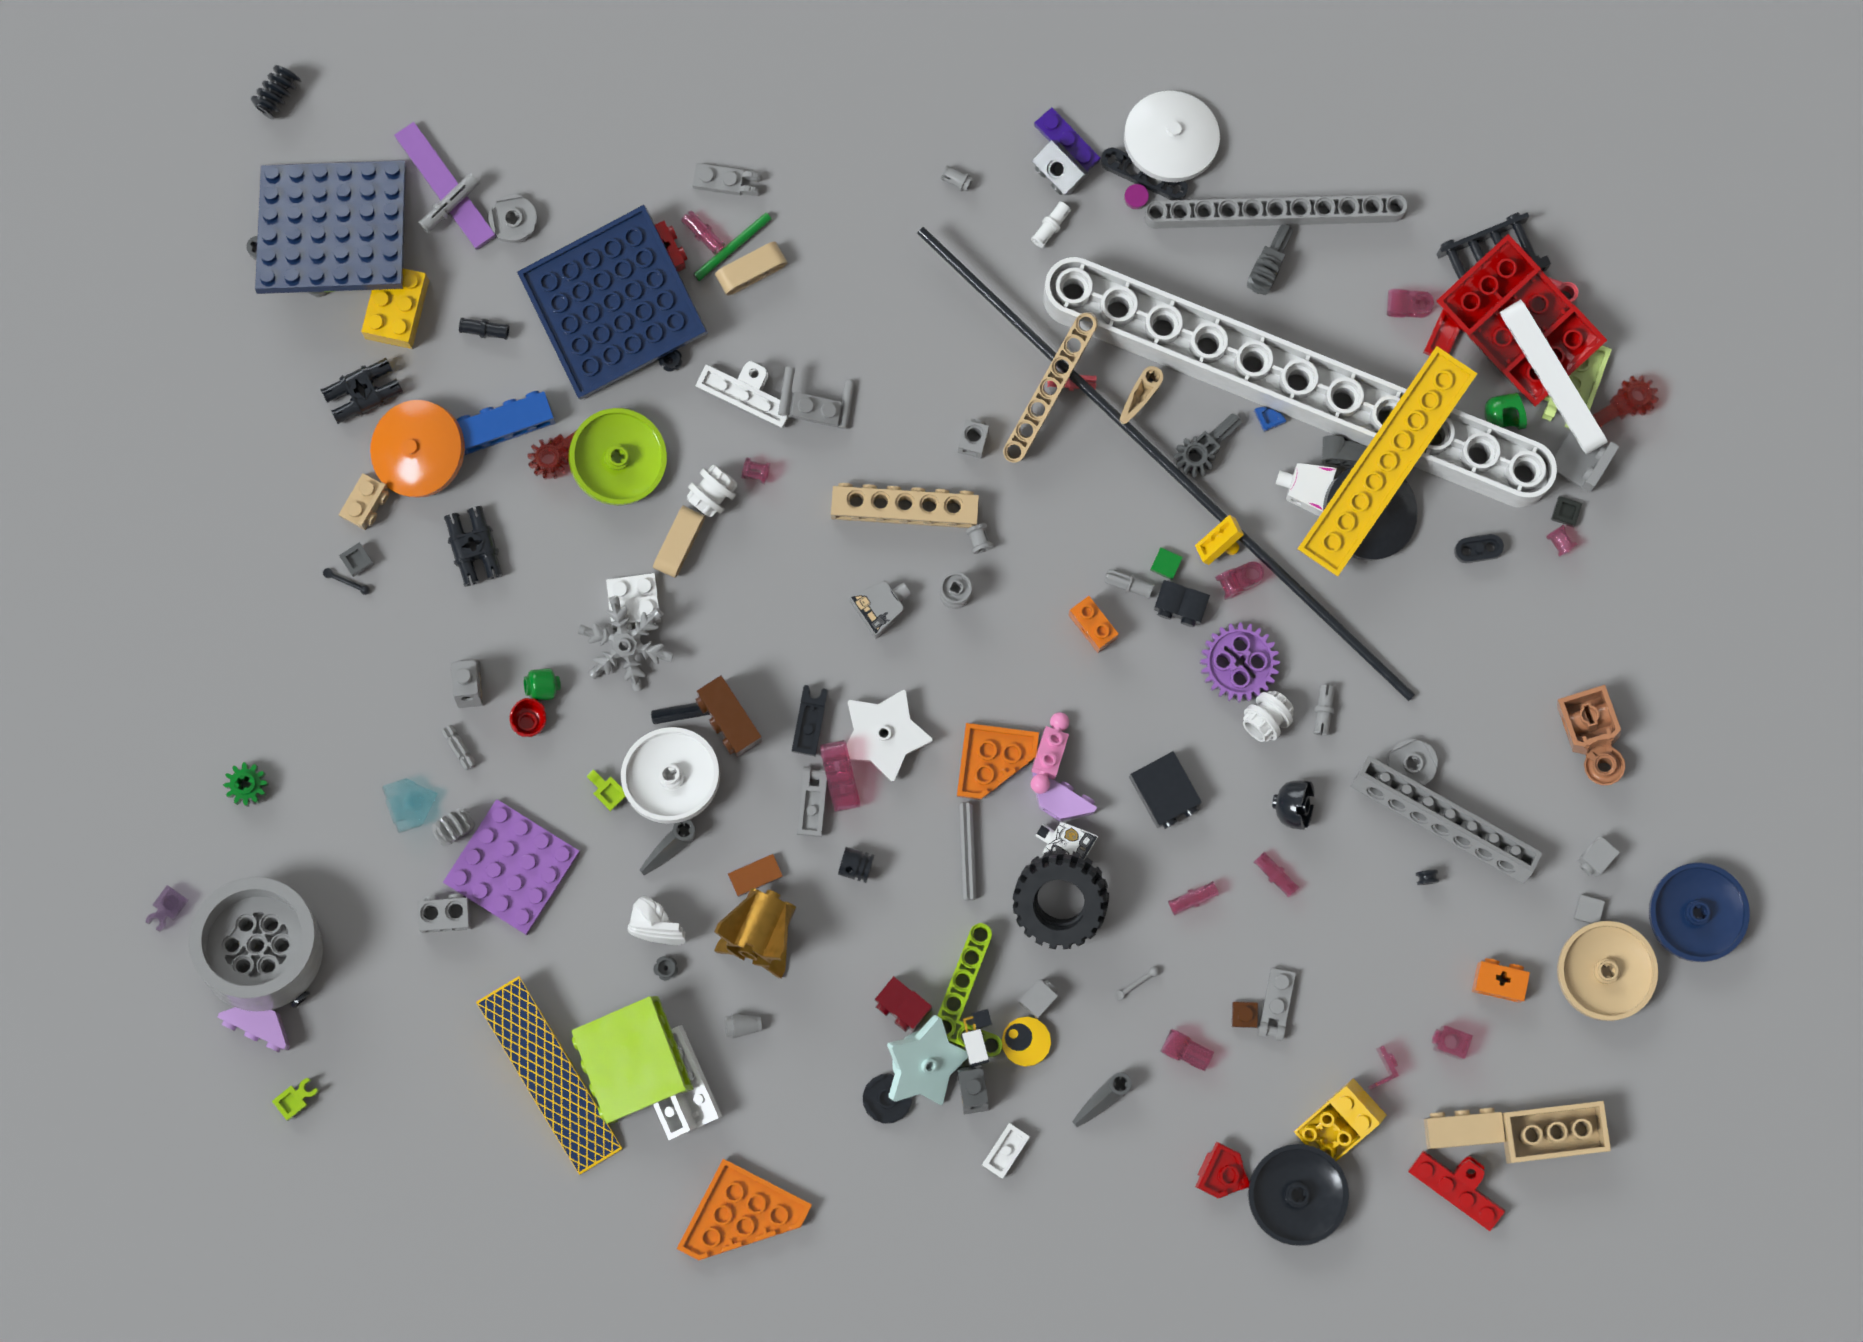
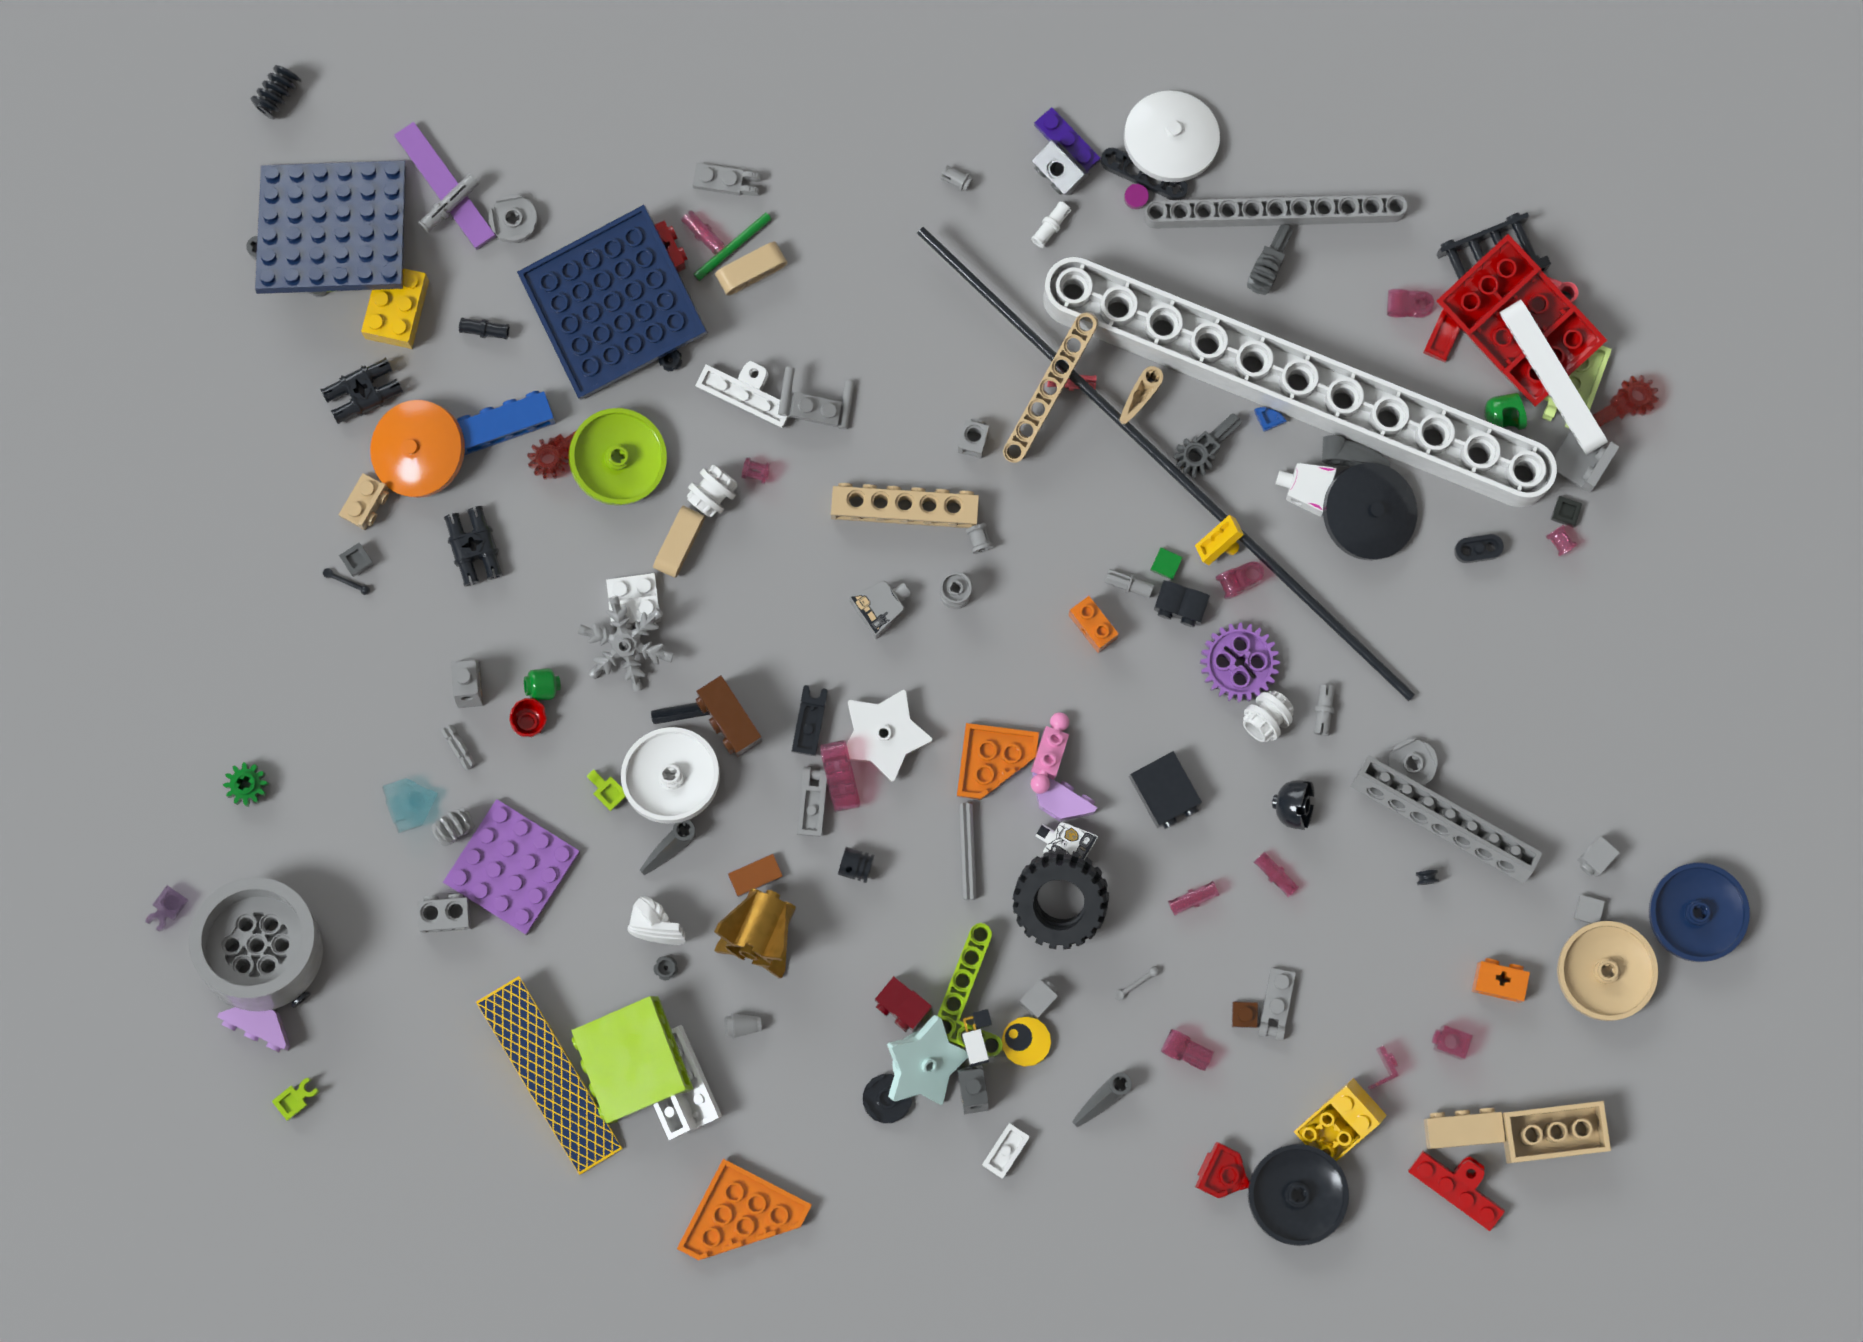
yellow plate [1297,346,1478,577] -> none
nougat brick [1557,685,1625,786] -> none

